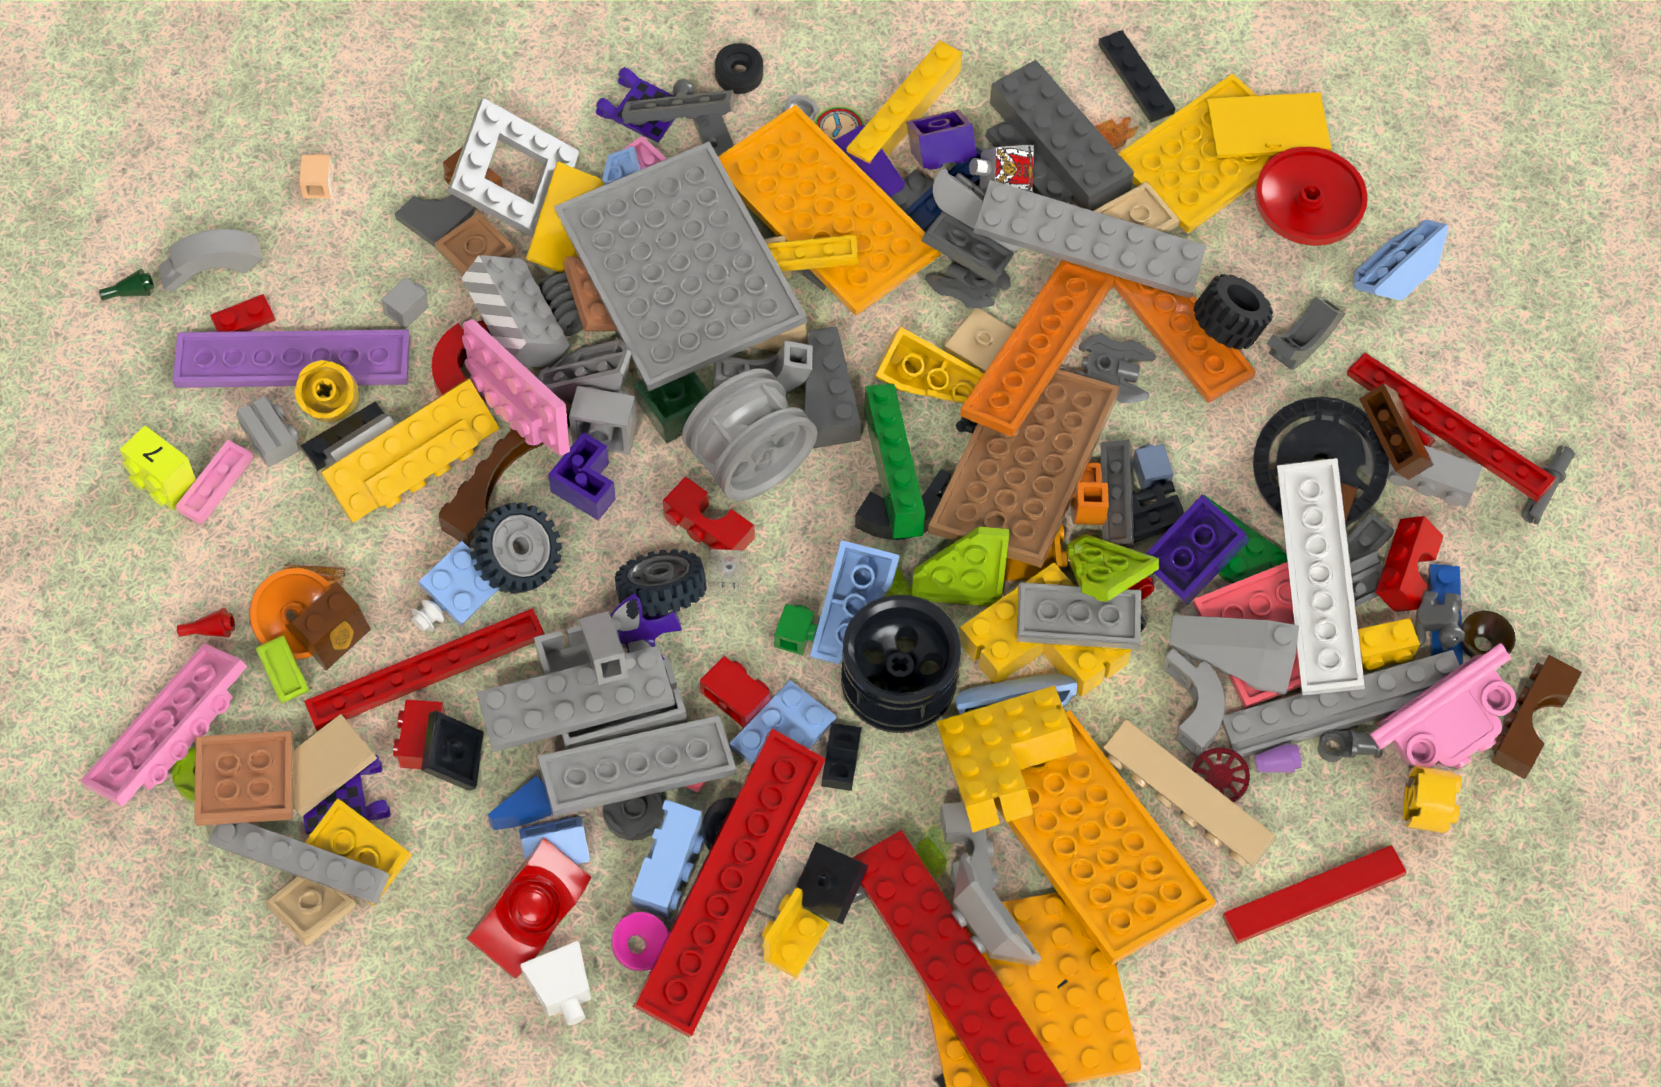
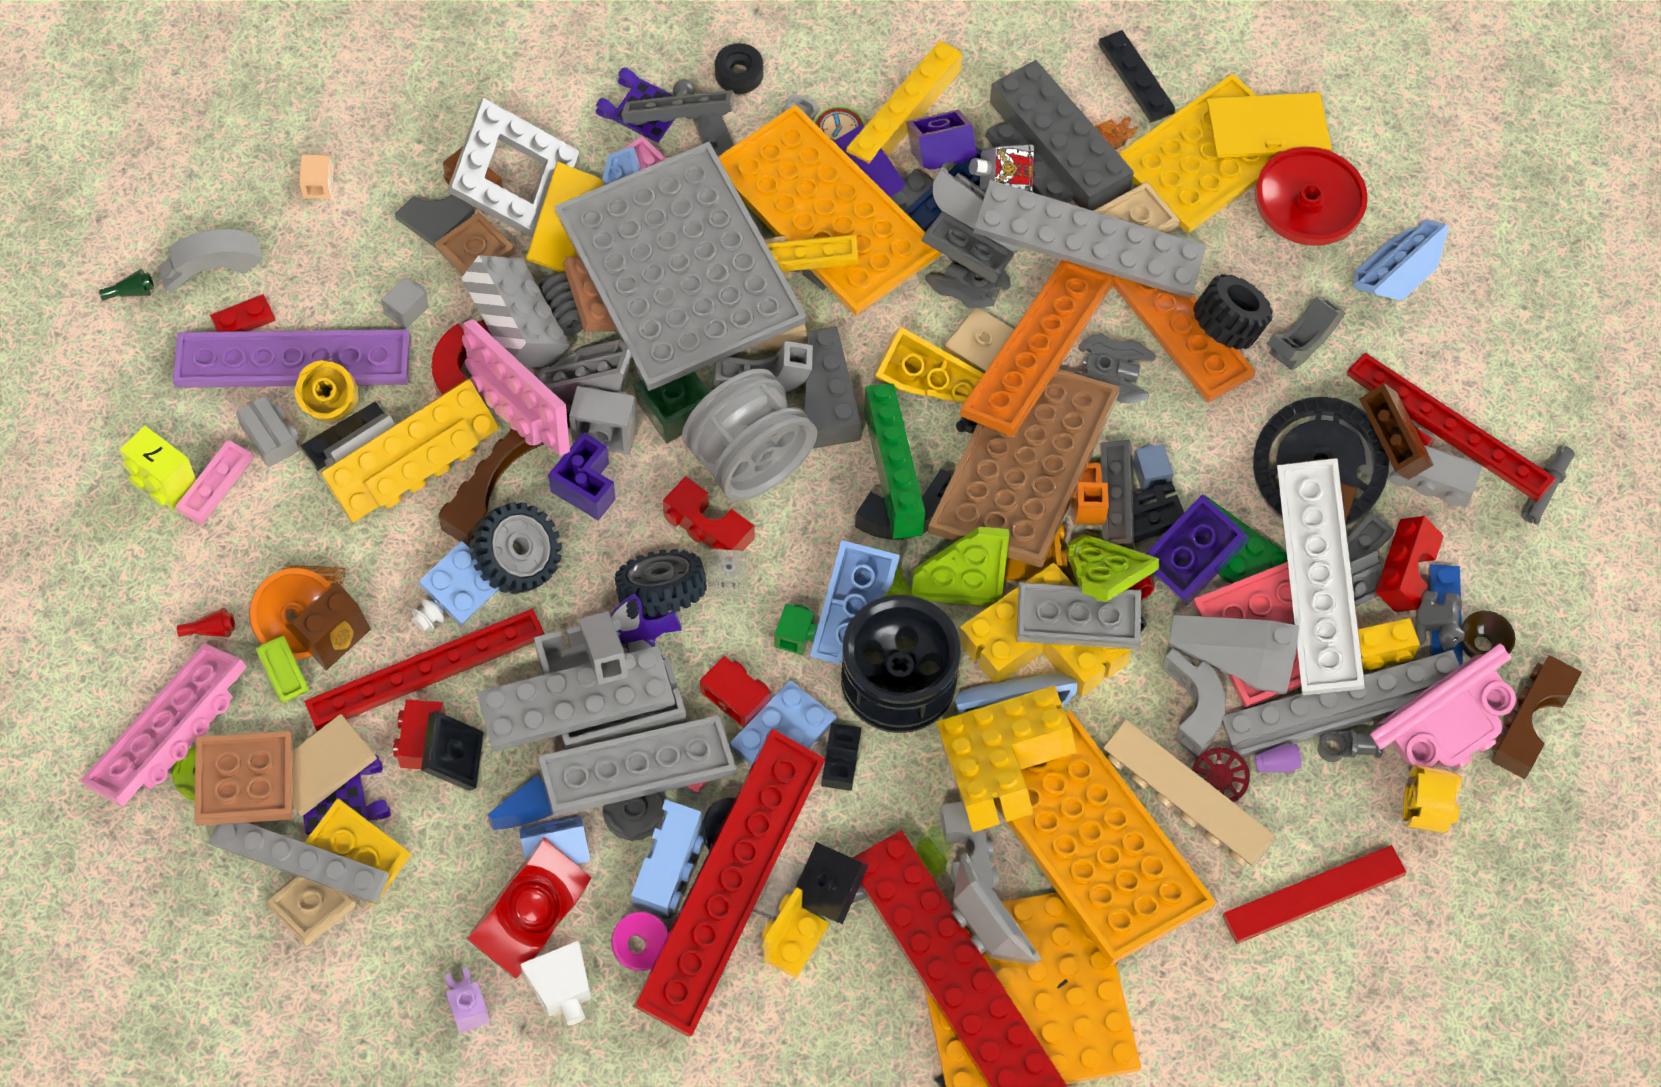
none -> lavender brick [445,967,490,1034]

